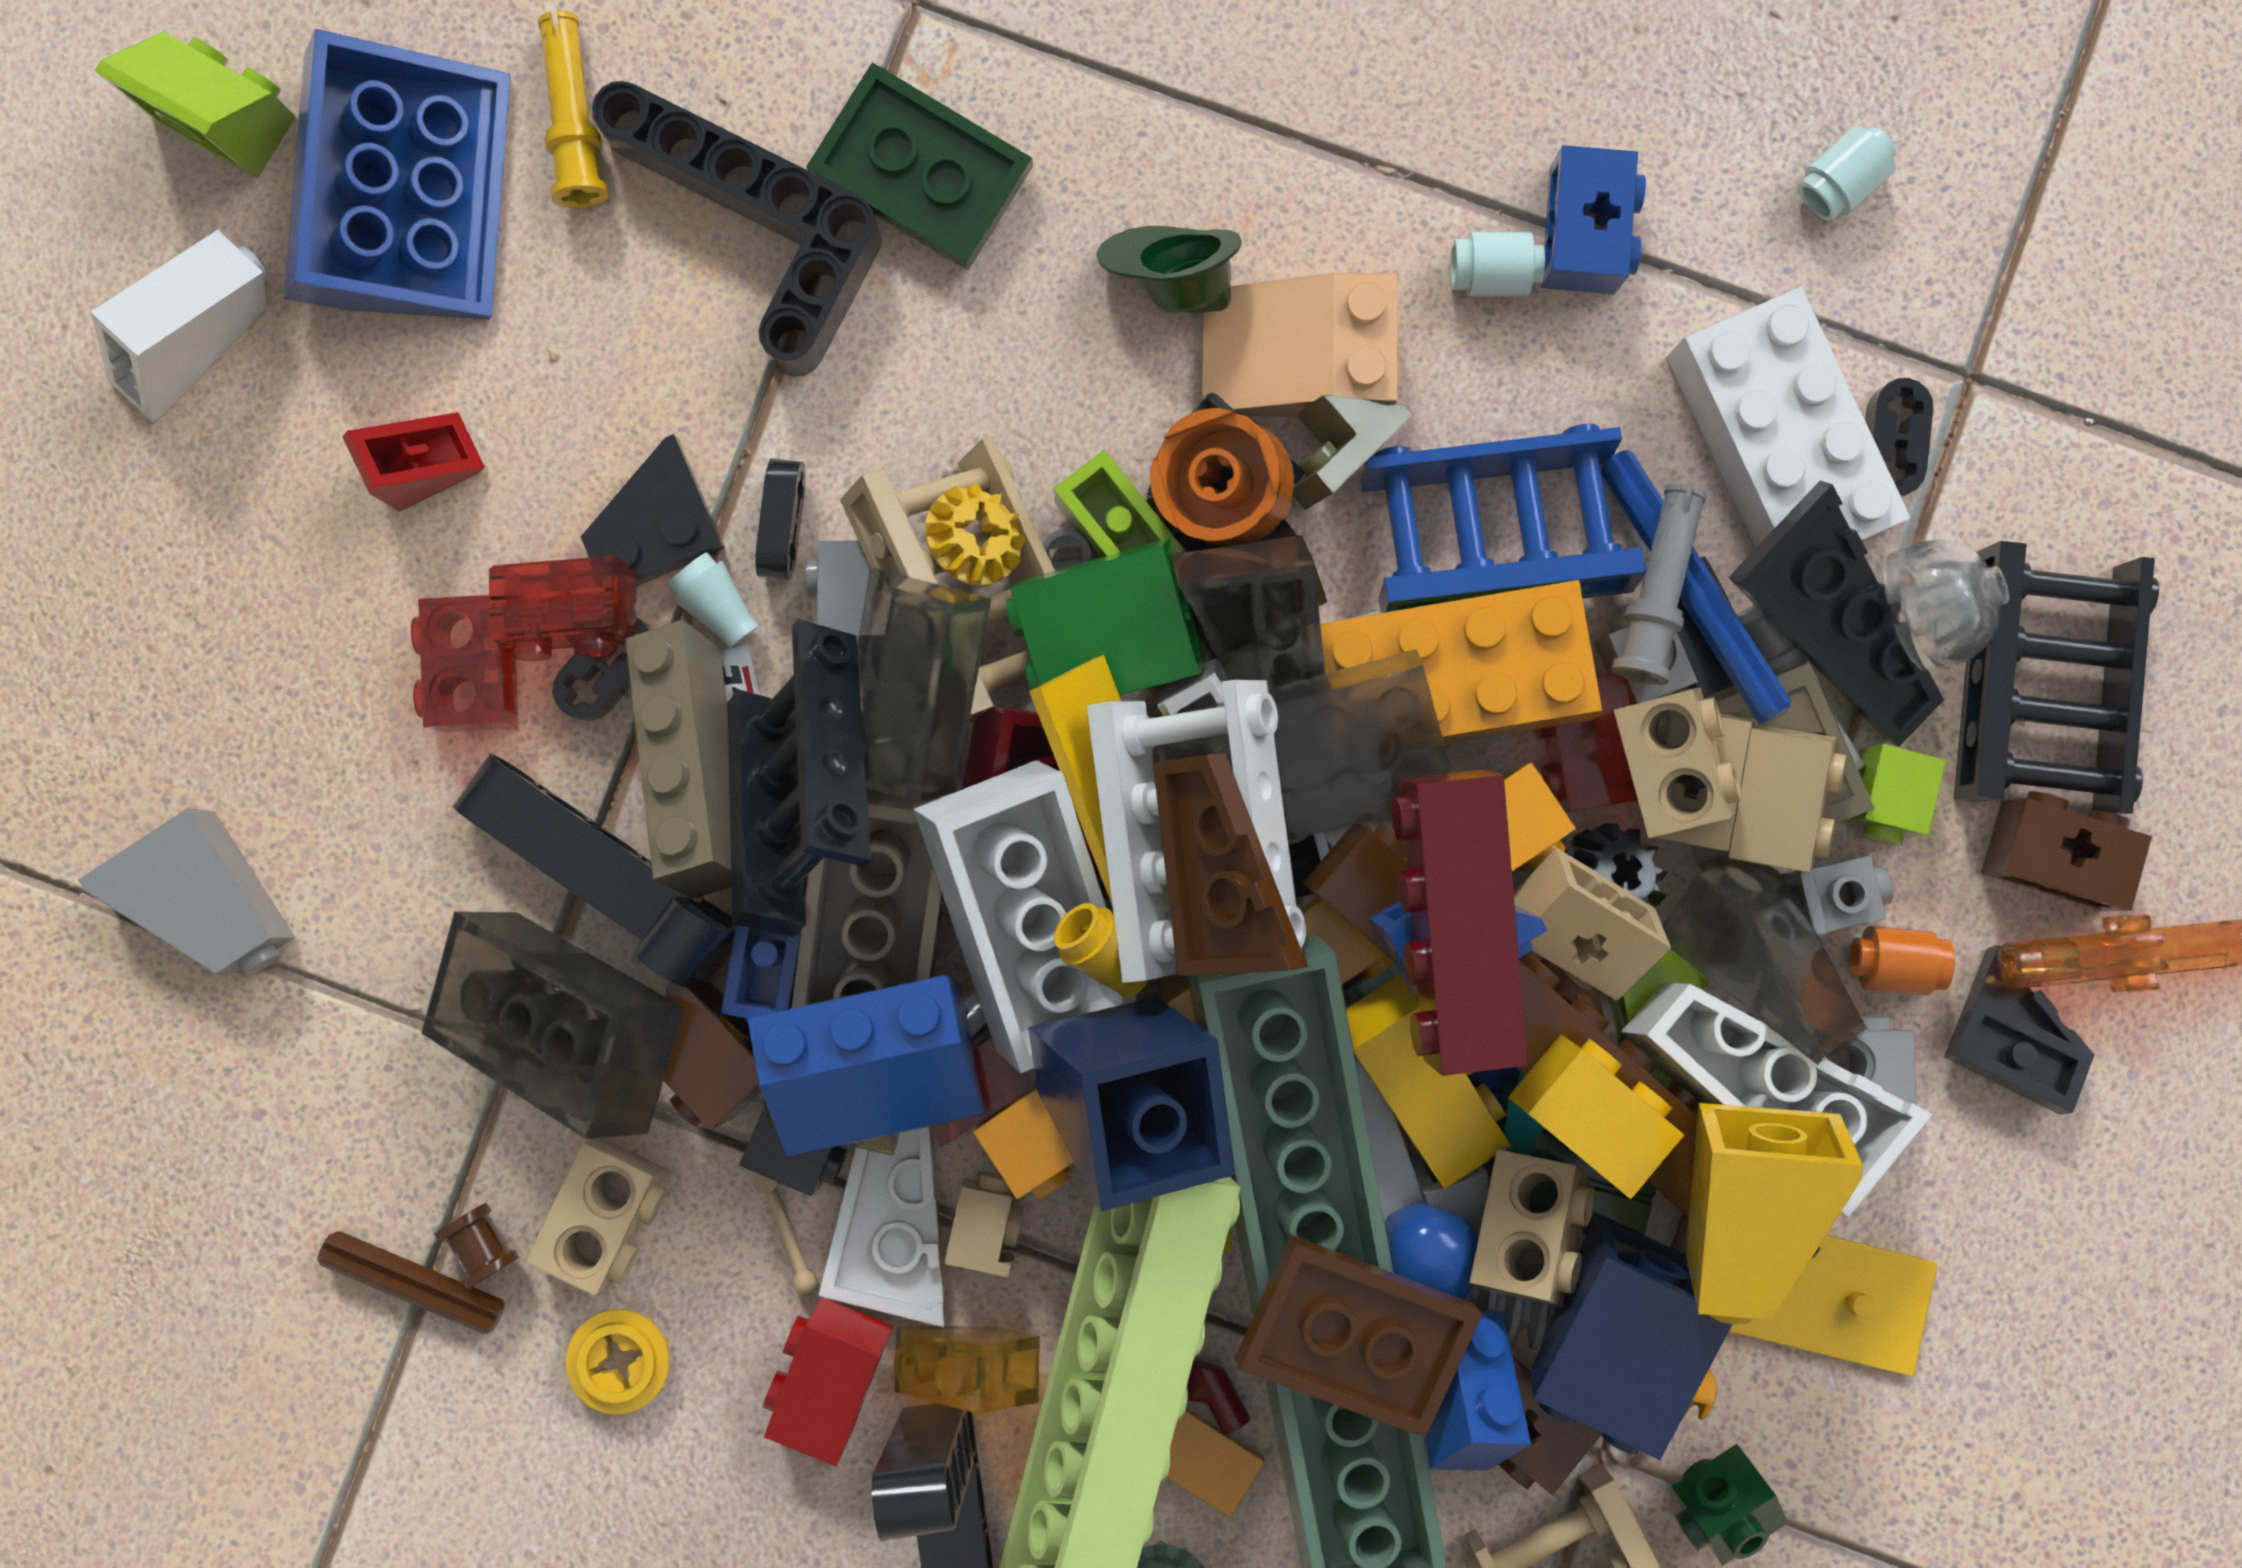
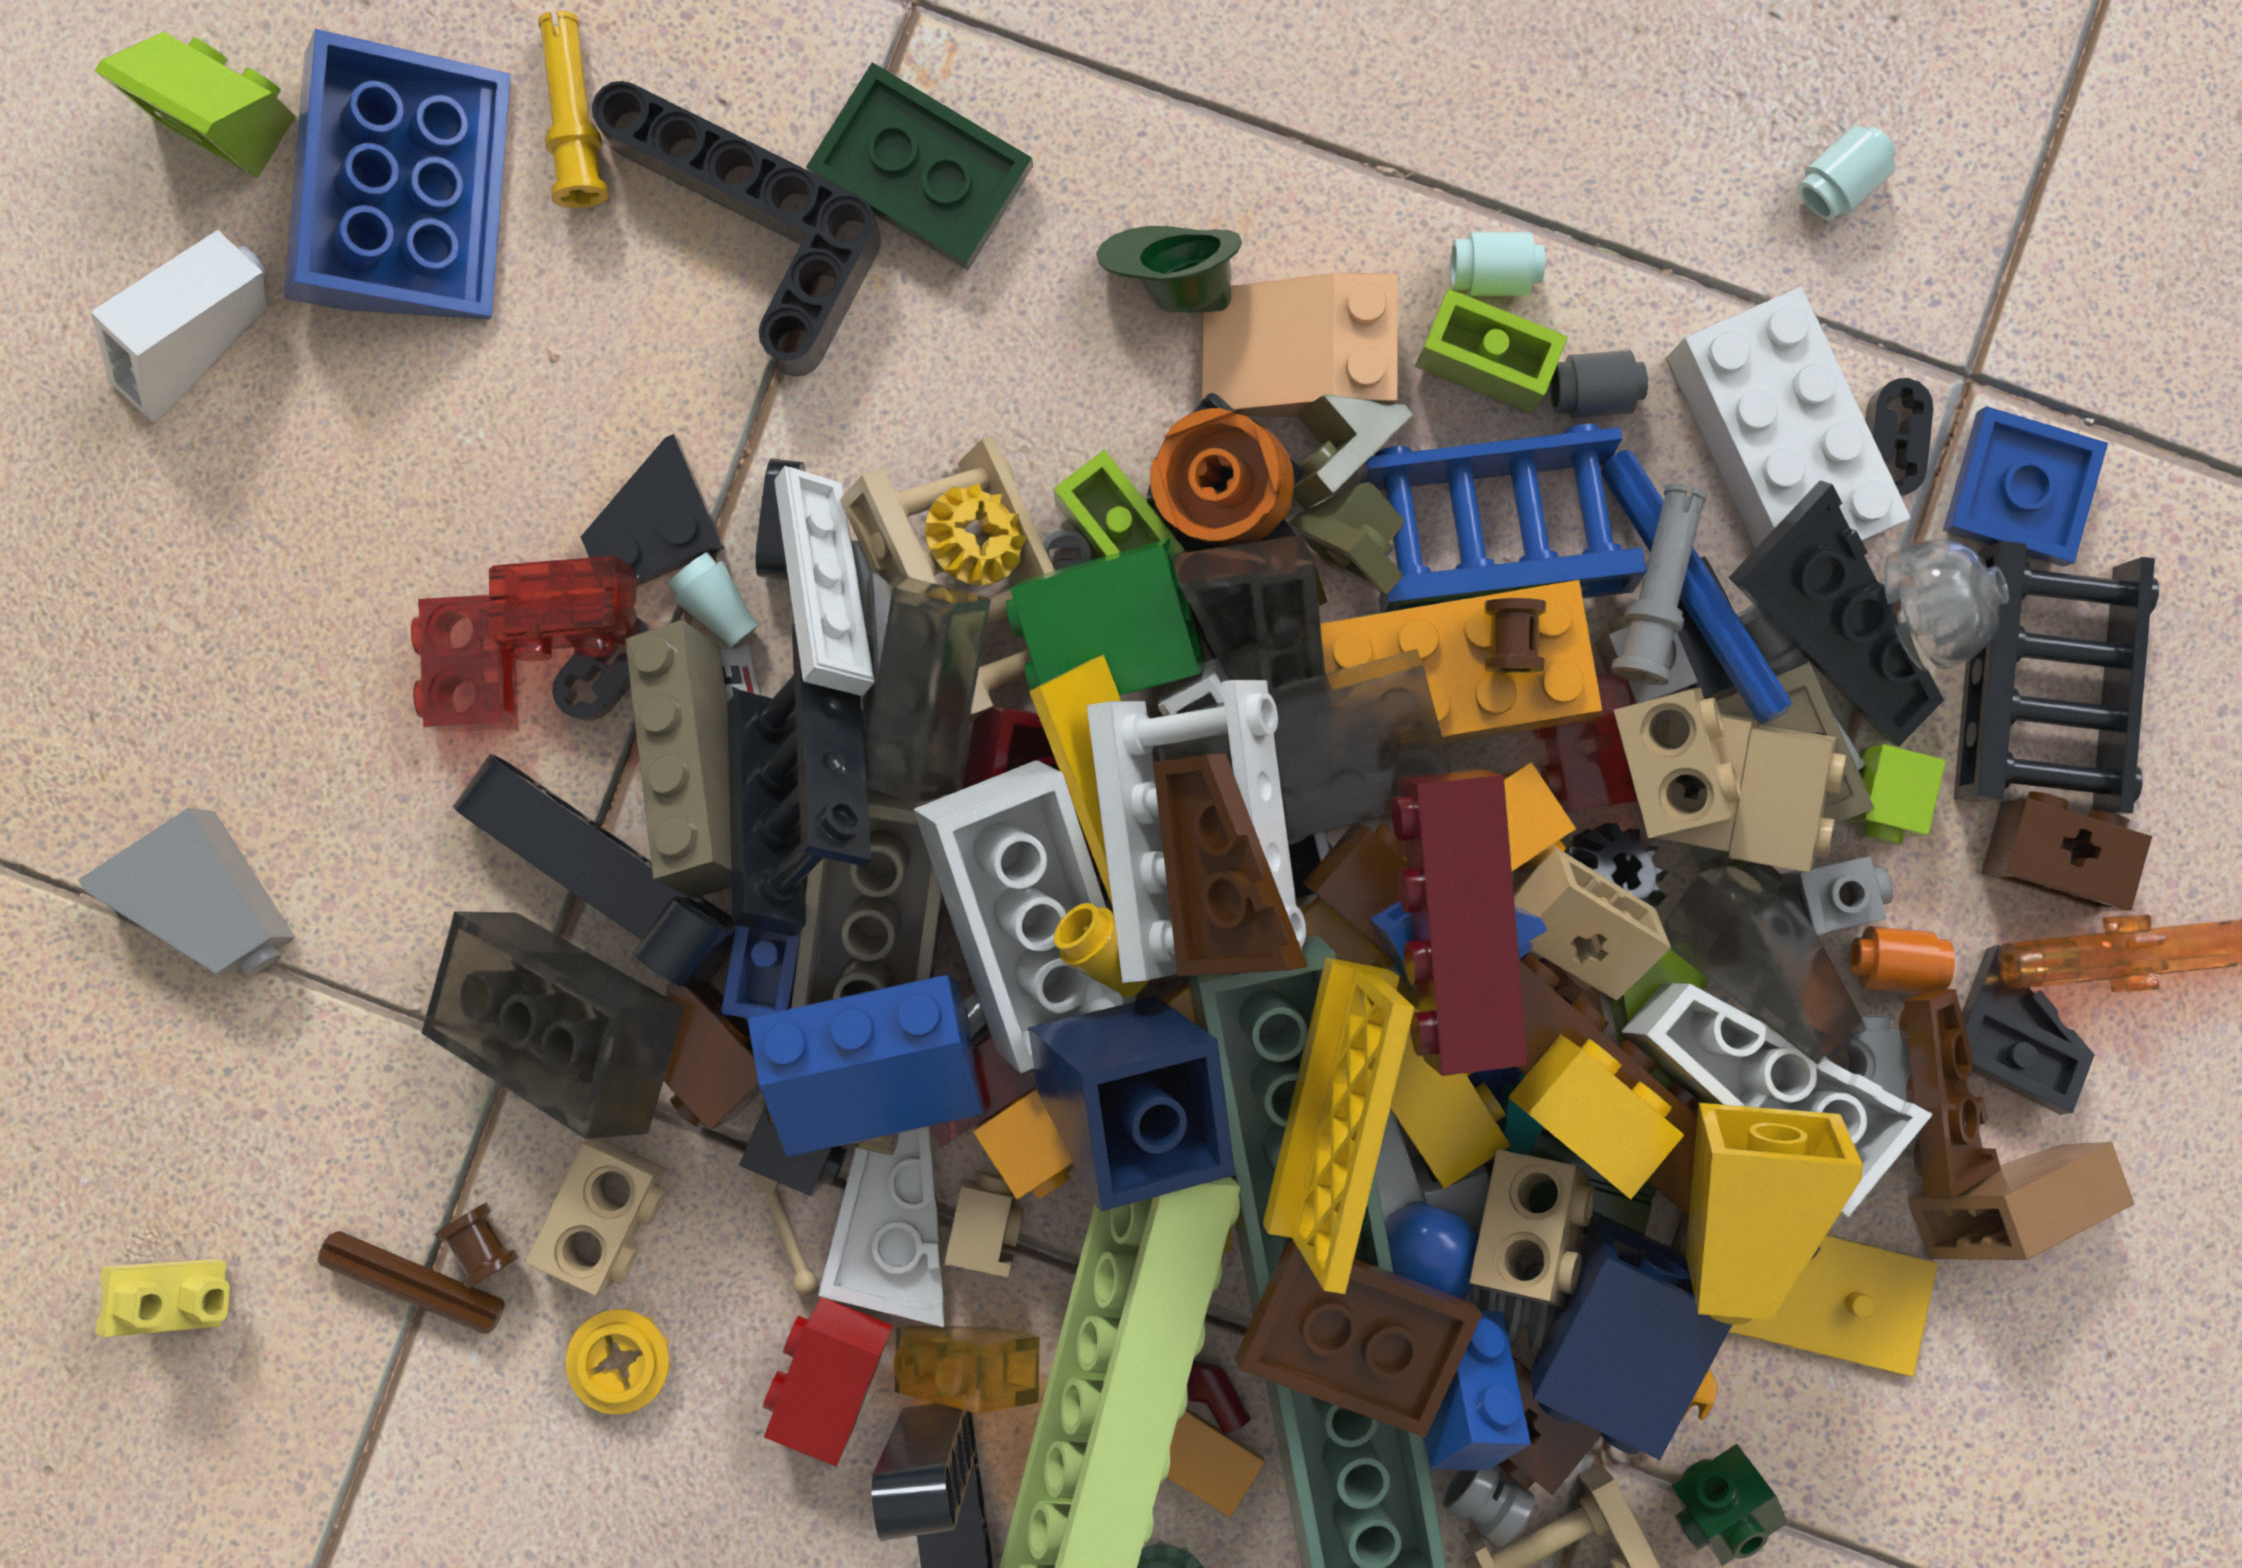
red slope [342,412,485,511] -> none
blue brick [1541,145,1646,294] -> none
none -> light yellow hips [95,1259,230,1337]
none -> white tile [774,466,875,696]
none -> yellow fence [1263,957,1415,1294]
none -> olive slope [1288,482,1404,595]
none -> lime brick [1414,288,1568,413]
none -> light grey wheel [1443,1466,1535,1548]
none -> reddish brown bush [1484,598,1547,673]
none -> dark grey brick [1550,350,1648,419]
none -> reddish brown wing [1899,989,2001,1199]
none -> medium nougat slope [1908,1142,2134,1260]
none -> blue plate [1943,406,2108,567]

